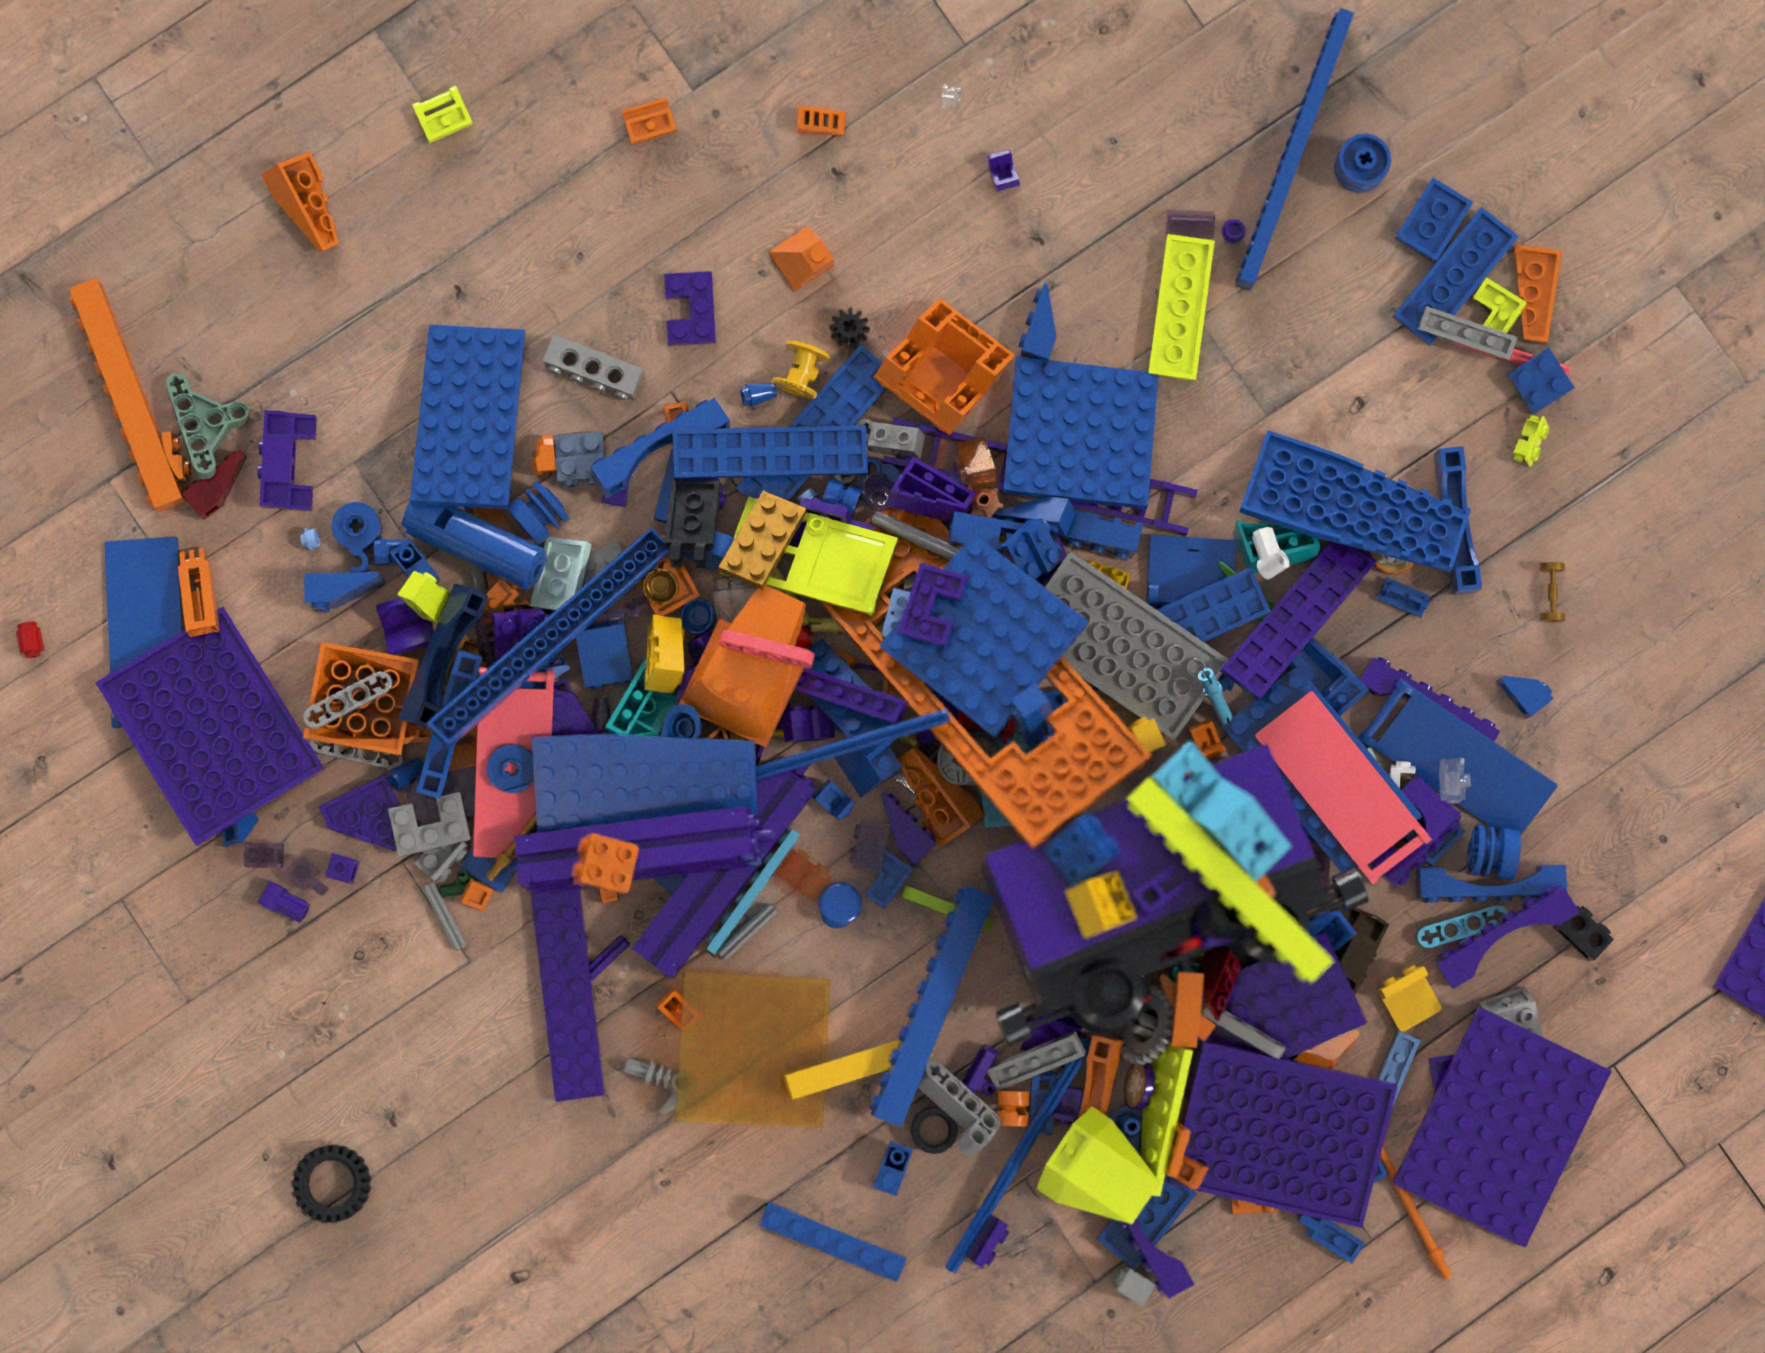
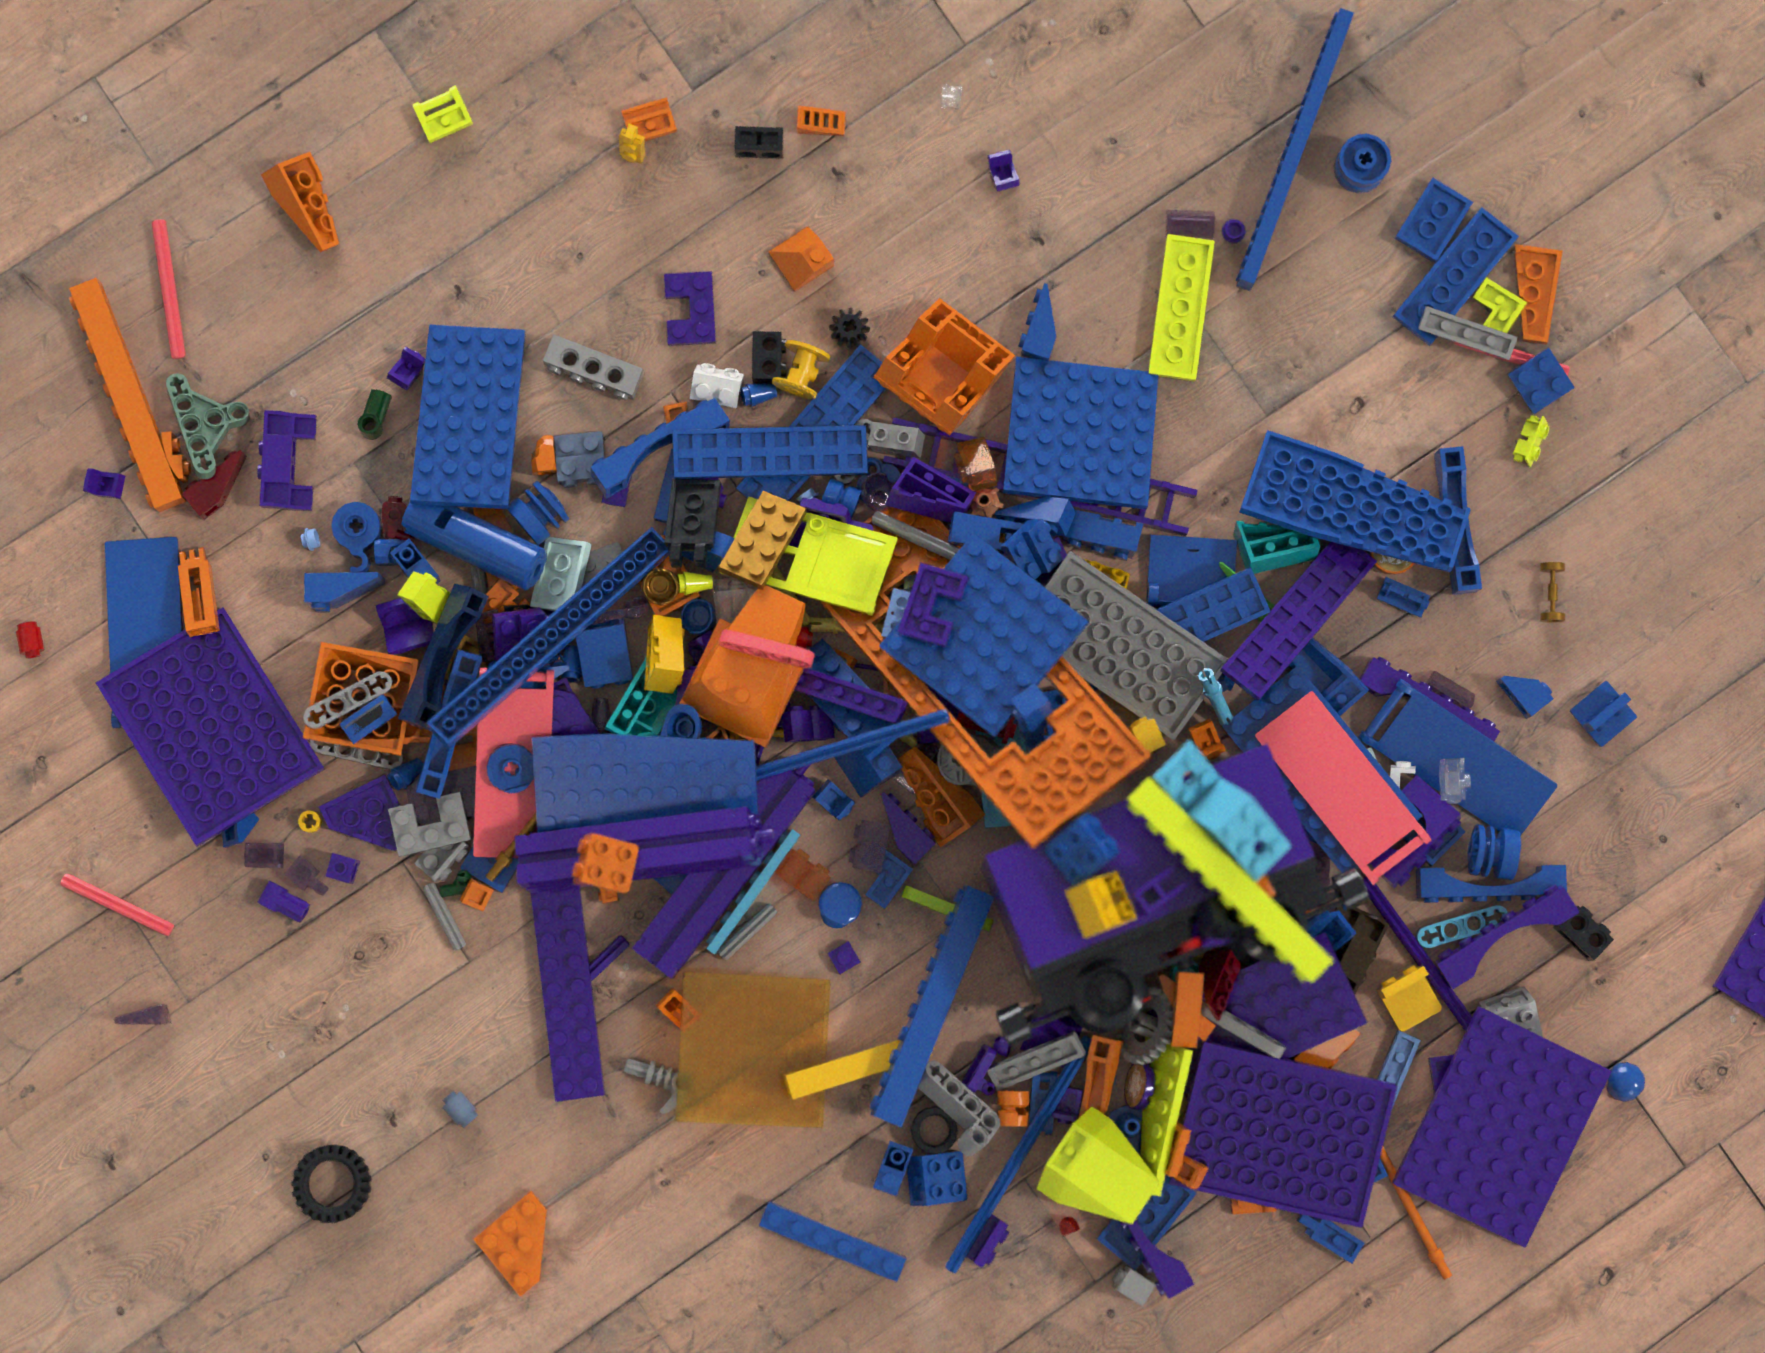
white piece [1252,527,1290,579] -> none
none -> coral axle [60,874,174,936]
none -> dark purple bracket [83,468,126,499]
none -> clear purple slope [114,1004,171,1025]
none -> coral axle [152,220,186,359]
none -> yellow bush [298,810,322,833]
none -> blue slope [340,694,397,744]
none -> dark green piece [358,389,392,440]
none -> dark red piece [382,496,415,542]
none -> dark purple bracket [387,347,425,391]
none -> sand blue brick [442,1091,478,1128]
none -> orange plate [473,1191,547,1297]
none -> blue cone [561,645,583,683]
none -> yellow hinge [619,124,645,164]
none -> neon yellow cone [677,571,713,595]
none -> white bracket [689,363,744,408]
none -> black brick [735,126,784,159]
none -> black brick [752,331,786,384]
none -> dark purple plate [828,941,861,974]
none -> blue bracket [907,1151,967,1206]
none -> dark purple hinge [993,1036,1012,1057]
none -> clear red hinge [1059,1216,1080,1237]
none -> dark purple axle [1362,877,1472,1031]
none -> slope [1426,671,1475,708]
none -> blue bracket [1570,681,1637,747]
none -> blue hair [1607,1062,1645,1102]

